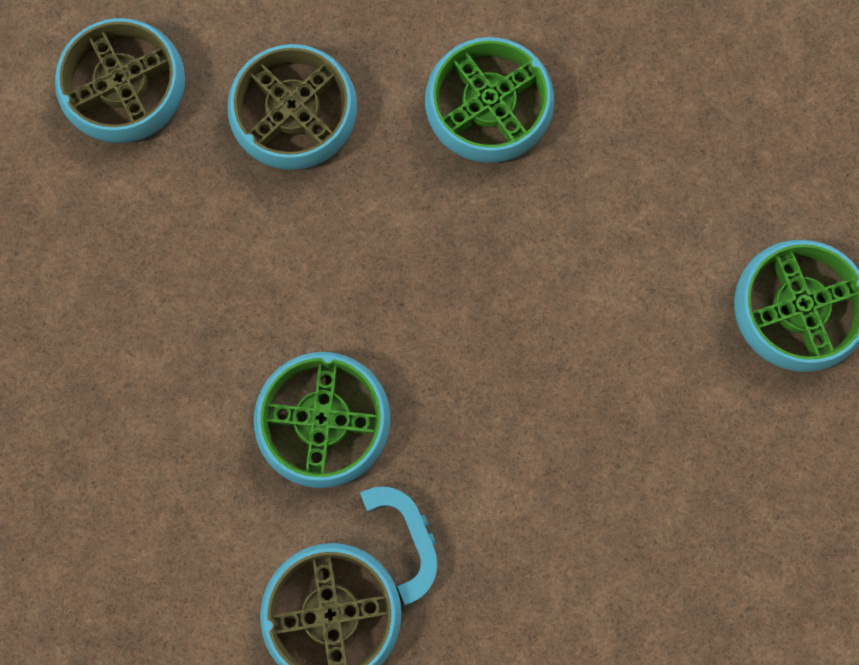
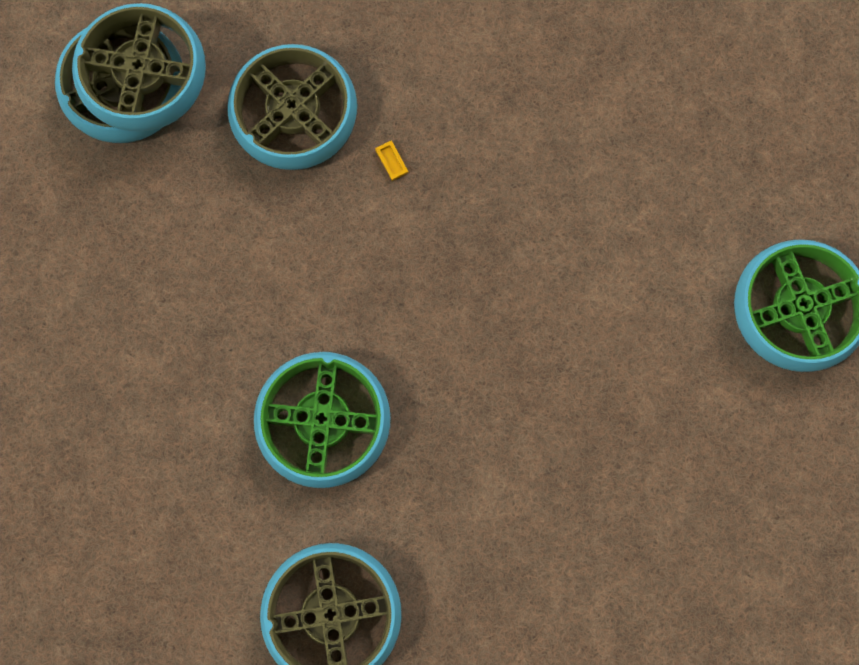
medium azure arch [360,487,437,605] -> none
bright green wheel [425,37,554,163] -> none
none -> olive wheel [72,3,206,132]
none -> yellow tile [375,140,409,181]

